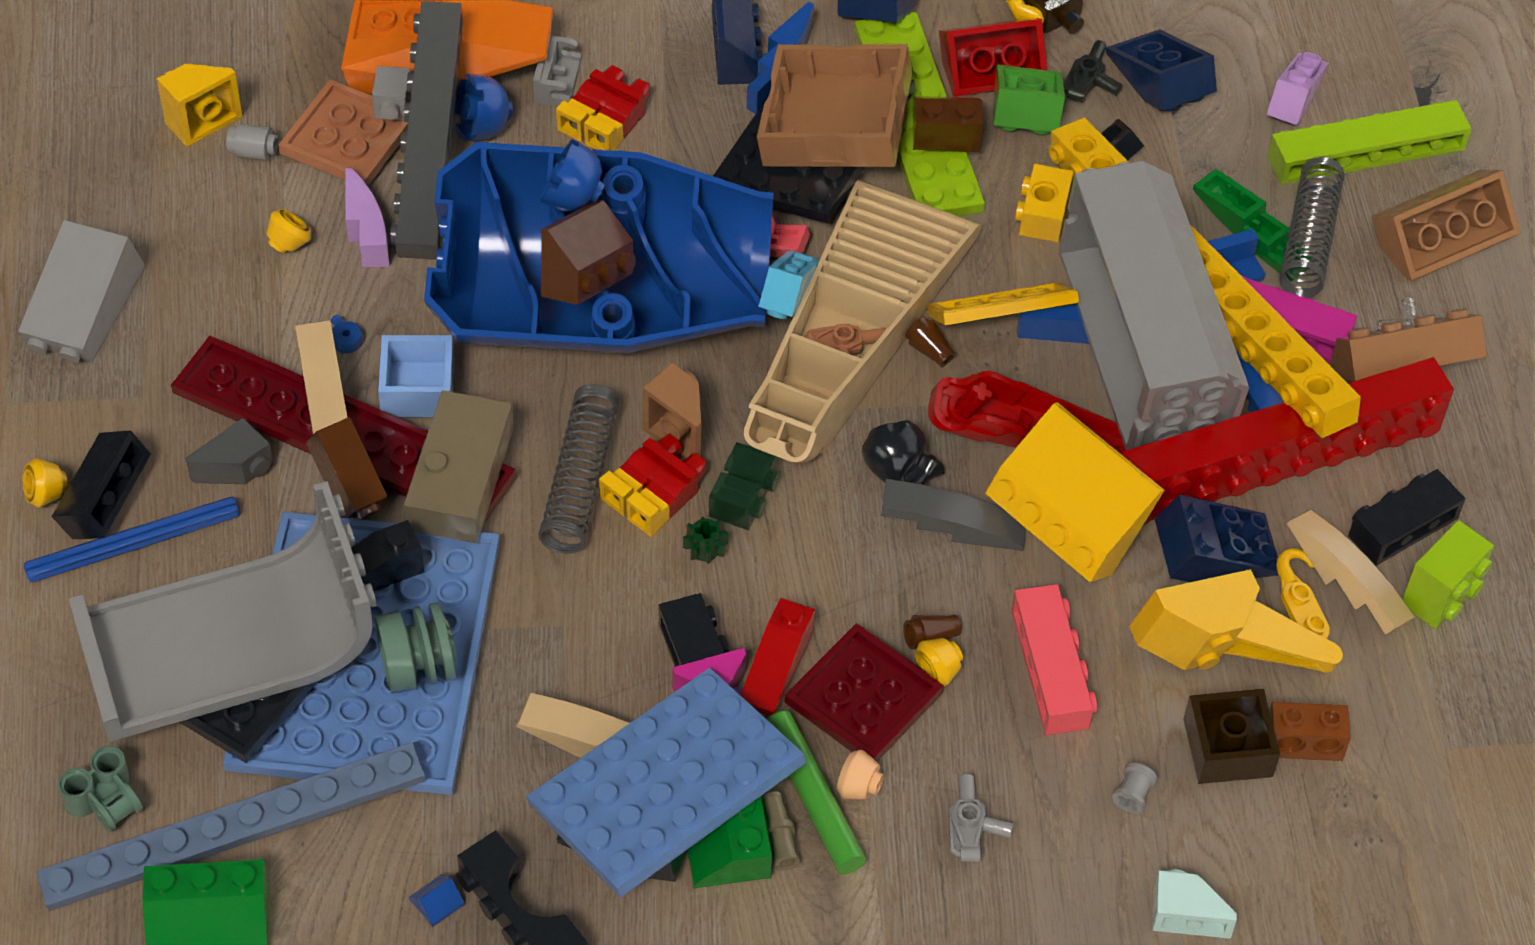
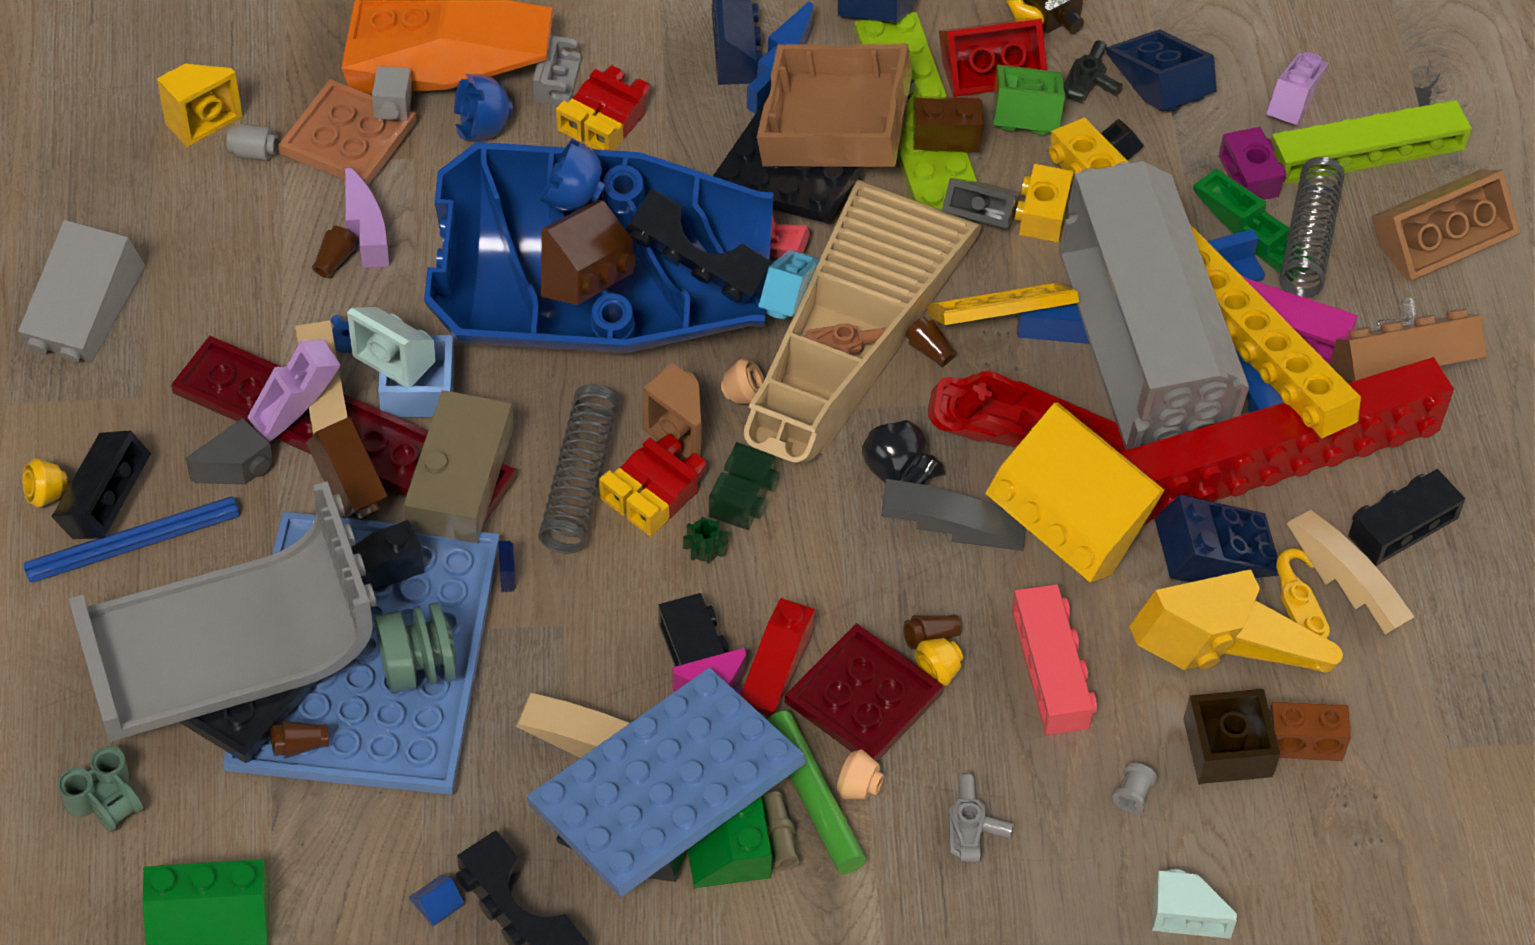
sand blue plate [36,742,426,911] -> none
yellow cone [266,209,311,253] -> none
dark grey brick [390,1,464,260] -> none
lime brick [1403,520,1495,630] -> none
none -> lavender slope [248,340,341,442]
none -> reddish brown cone [271,720,329,759]
none -> reddish brown cone [312,226,356,278]
none -> light aqua slope [347,307,435,389]
none -> clear blue tile [498,541,516,592]
none -> black arch [626,188,772,303]
none -> light nougat cone [721,358,764,404]
none -> dark grey slope [942,178,1020,228]
none -> magenta brick [1219,127,1286,200]

